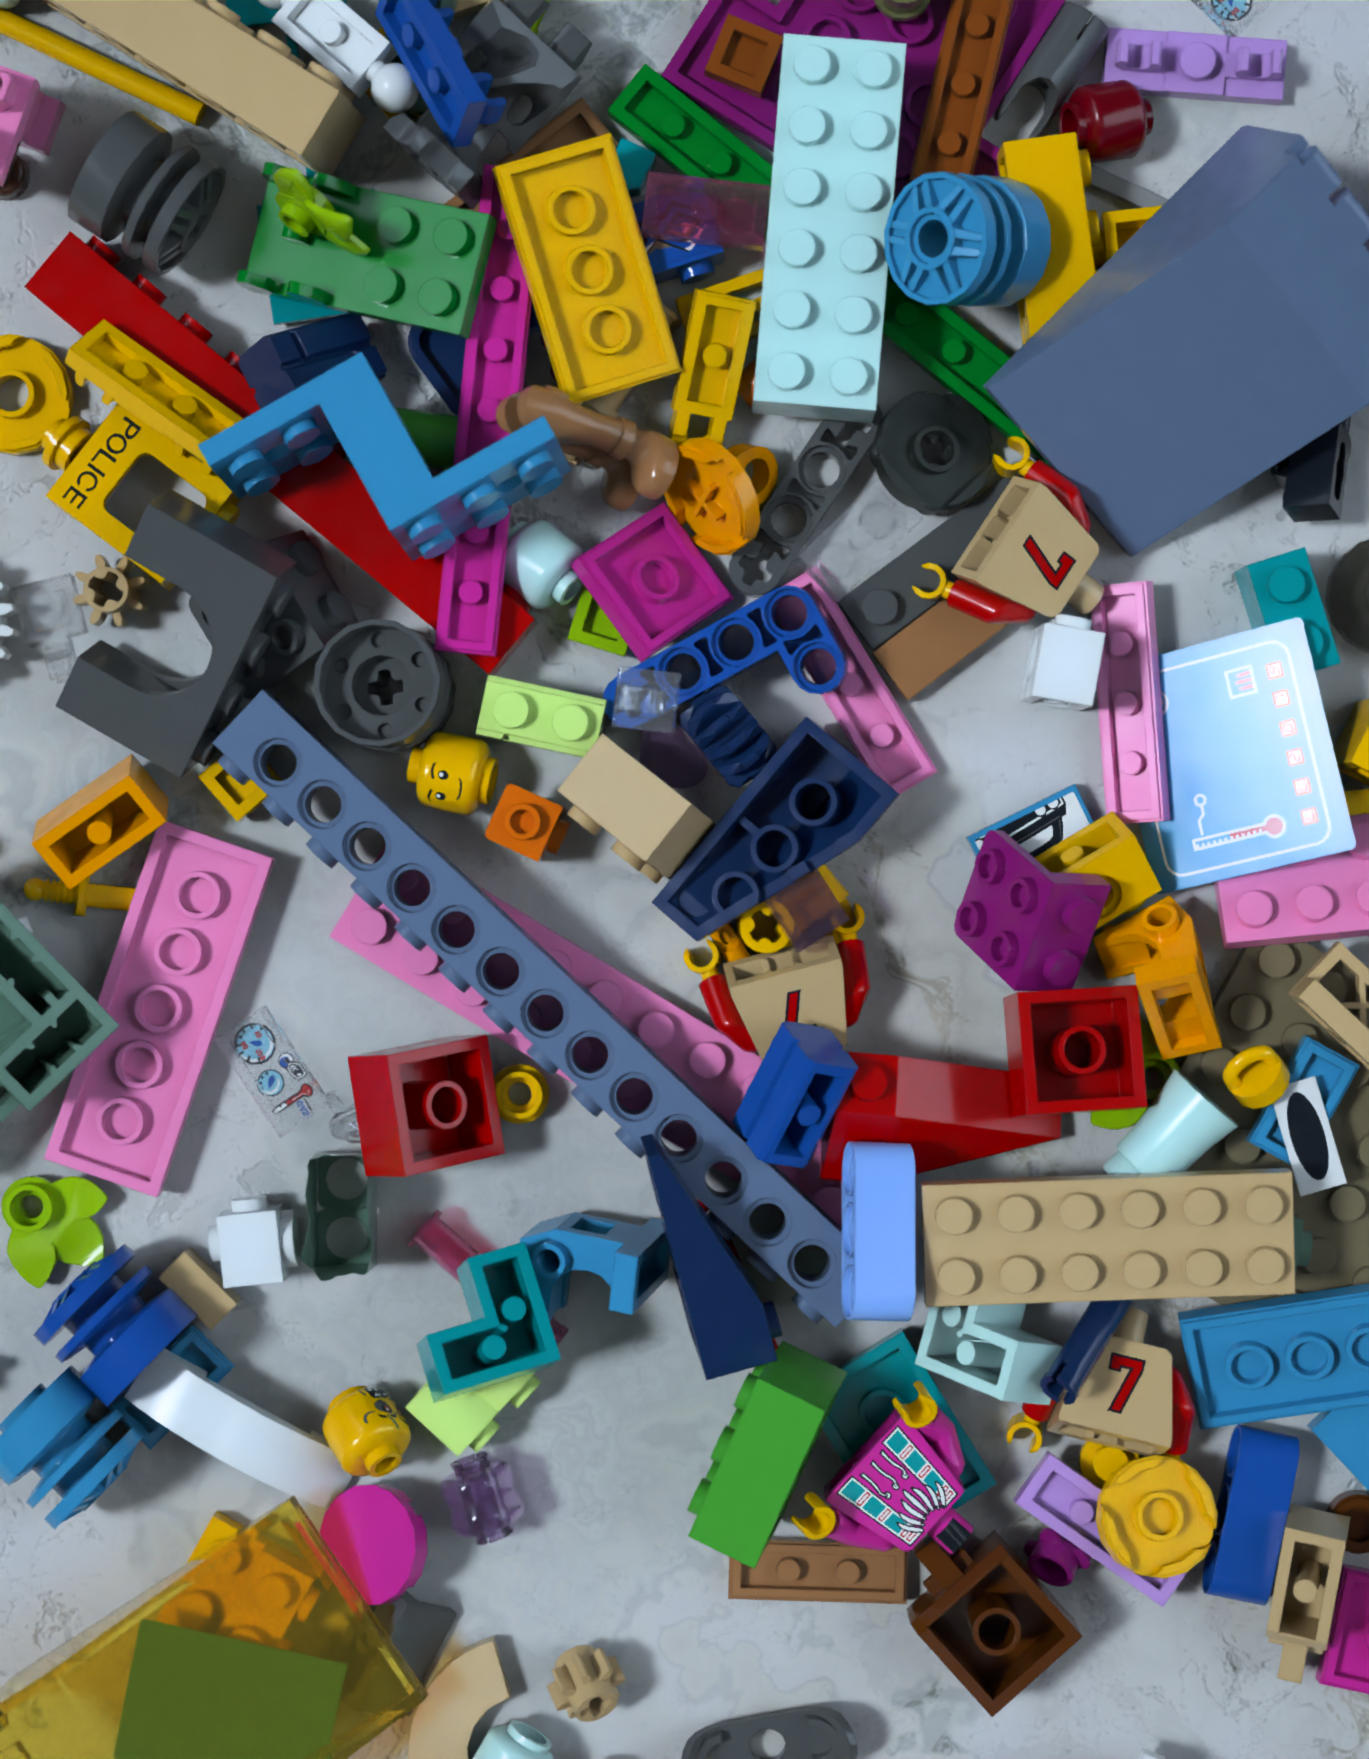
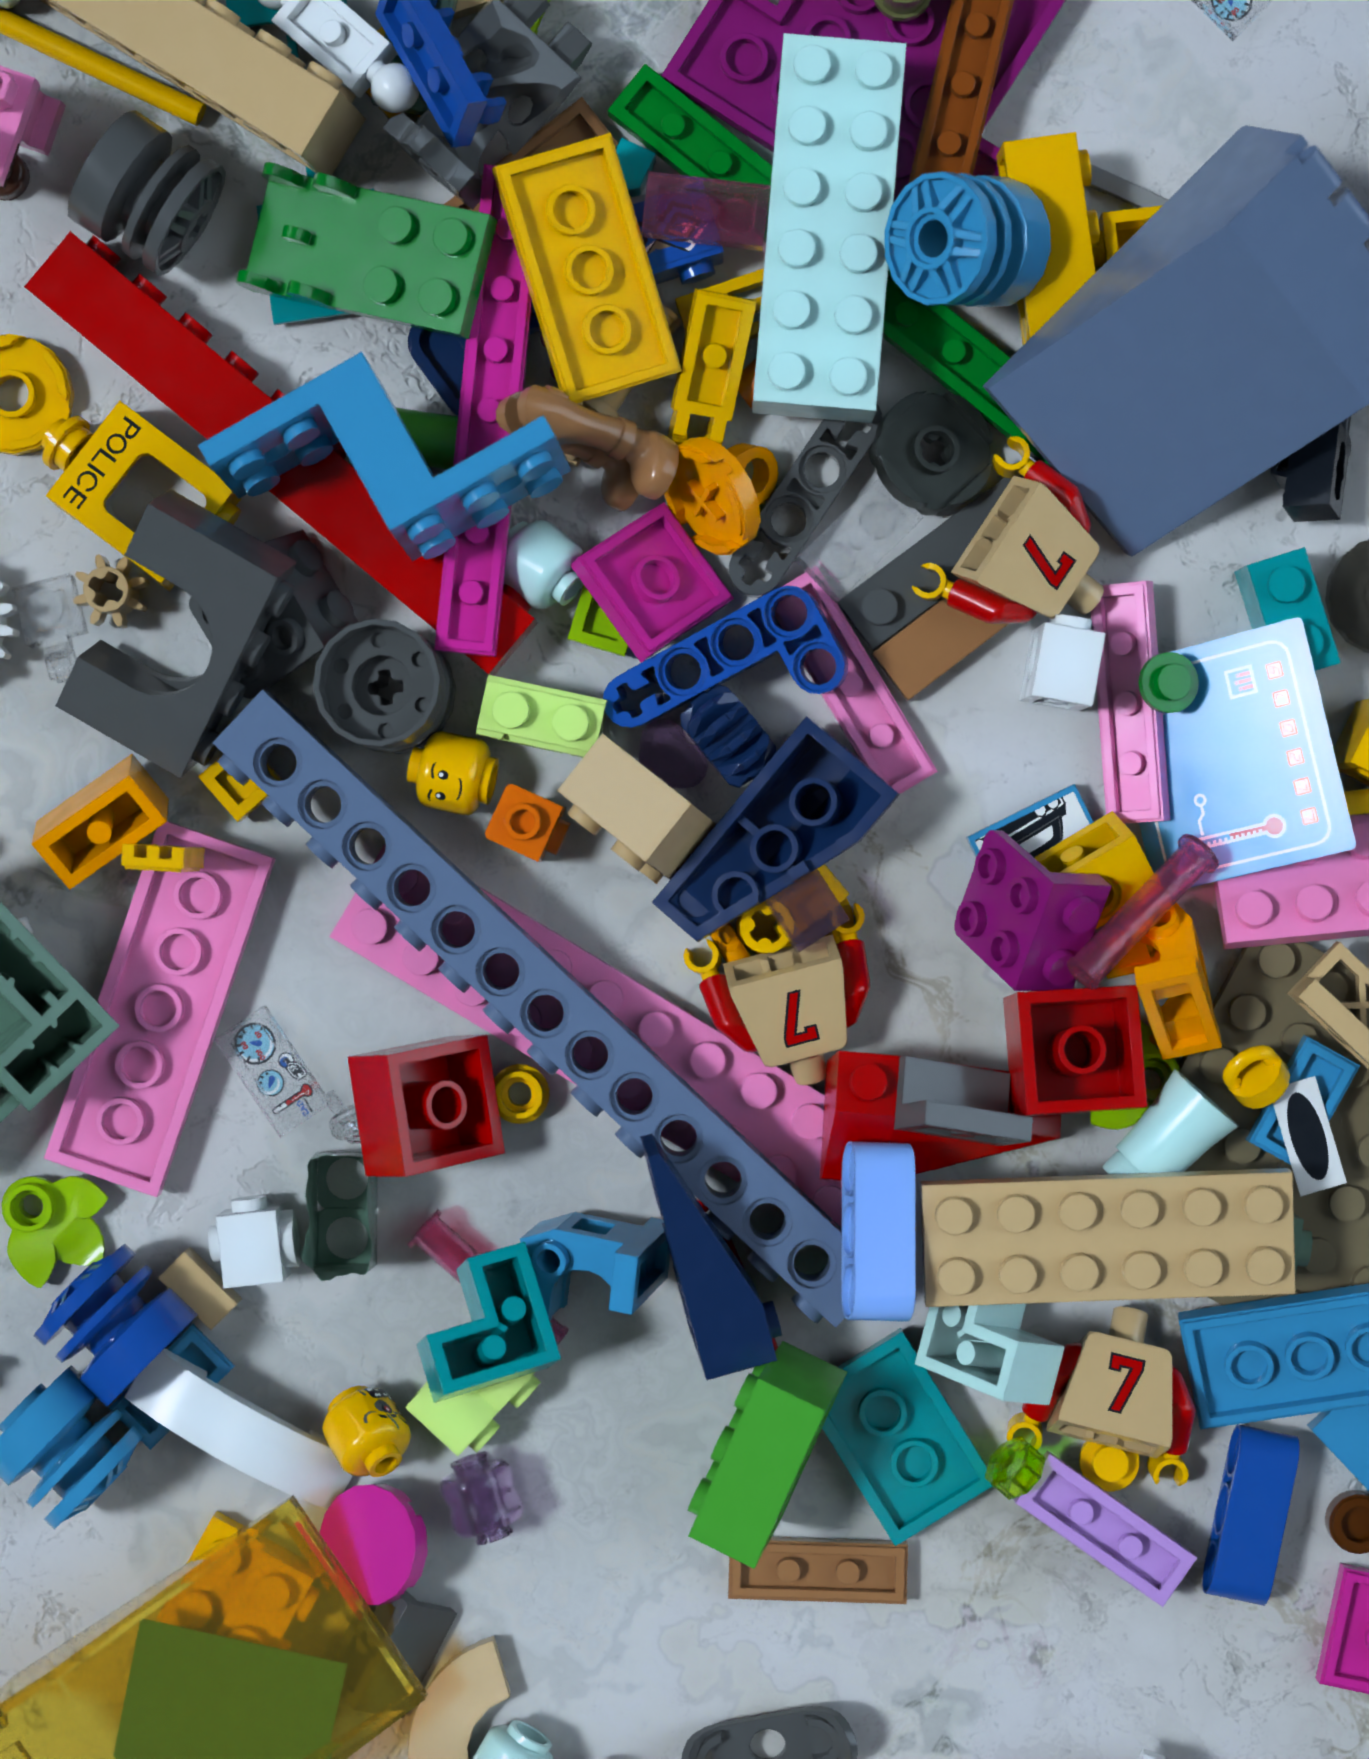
yellow piece [23,876,136,917] -> none
yellow plate [64,319,244,475] -> none
dark blue brick [238,313,387,409] -> none
lime plate [273,168,370,255] -> none
tan gear [547,1645,626,1722] -> none
clear tile [612,666,682,734] -> none
dark orange plate [705,14,783,99] -> none
blue brick [732,1021,859,1168] -> none
torso [791,1380,973,1554] -> none
reddish brown hinge [906,1530,1083,1717] -> none
dark grey piece [994,2,1109,138] -> none
magenta plate [1024,1528,1092,1587] -> none
dark blue pin [1040,1300,1134,1405] -> none
dark red head [1059,80,1154,164] -> none
yellow tile [1095,1455,1218,1578] -> none
lavender plate [1102,27,1287,105] -> none
tan hinge [1266,1504,1351,1684] -> none
none -> yellow tile [121,844,205,872]
none -> dark grey panel [894,1056,1033,1146]
none -> clear neon green tile [984,1436,1045,1500]
none -> clear pink pin [1067,834,1219,990]
none -> green plate [1138,652,1199,713]

